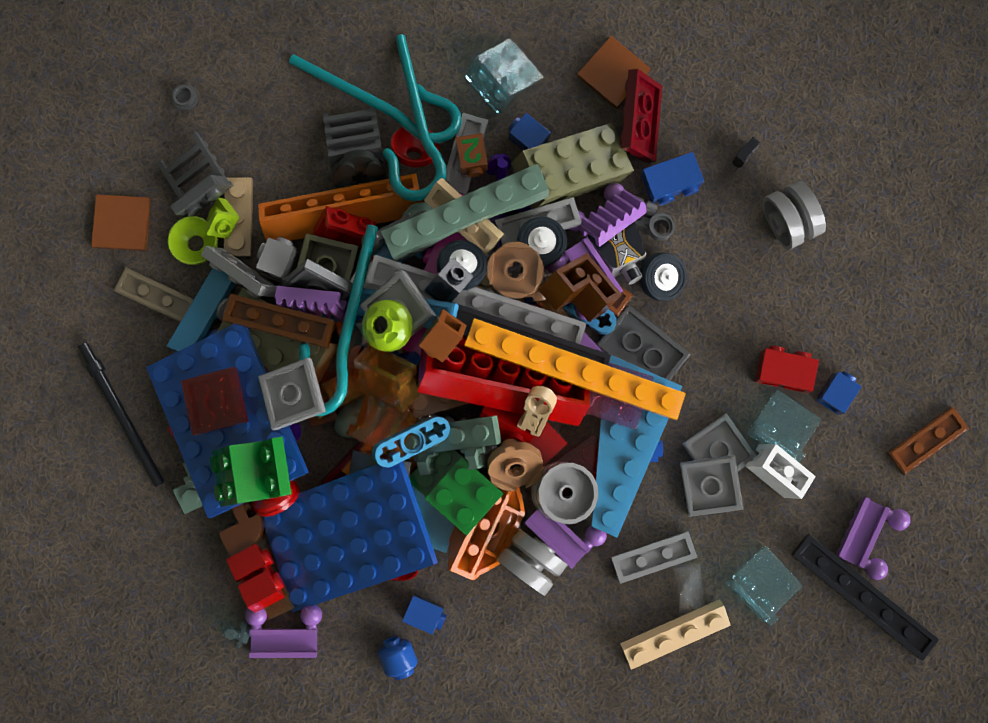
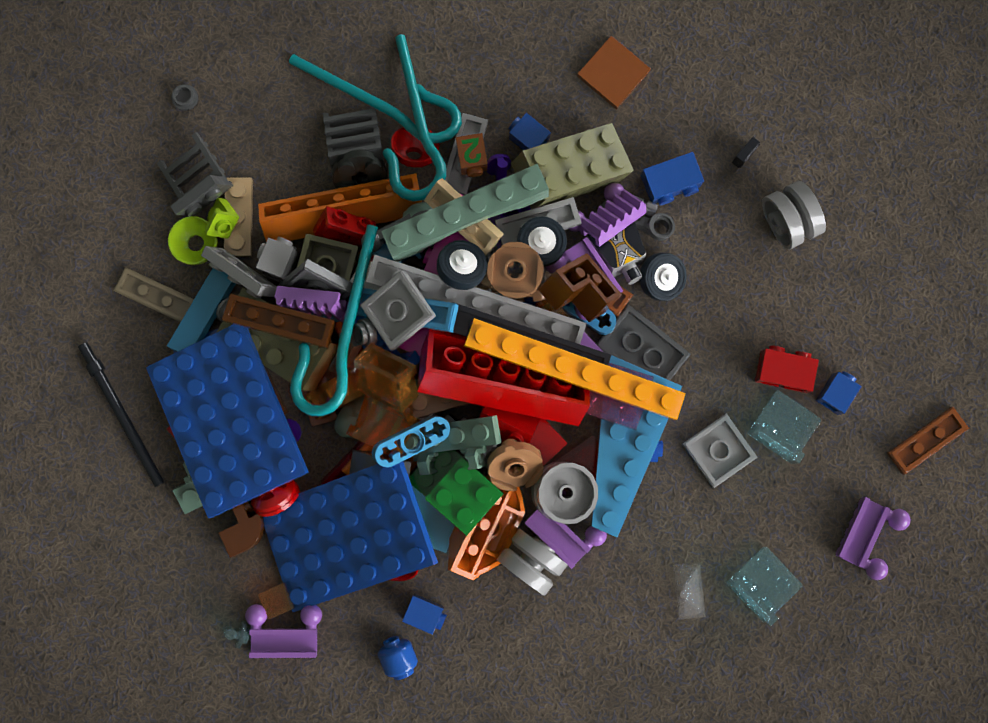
dark orange tile [91,195,151,251] -> none
clear red plate [181,367,249,435] -> none
green bracket [210,437,291,507] -> none
red piece [226,543,285,612] -> none
light grey tile [258,358,326,430] -> none
lime piece [362,300,413,352] -> none
dark orange brick [419,309,467,362] -> none
black bracket [425,258,473,303] -> none
clear light blue bracket [464,39,543,114] -> none
tan piece [517,386,557,436] -> none
light grey plate [610,531,698,584] -> none
dark red plate [620,69,663,162] -> none
tan plate [620,599,731,670] -> none
light grey tile [680,455,744,517] -> none
white brick [745,444,816,499] -> none
black plate [791,534,939,661] -> none

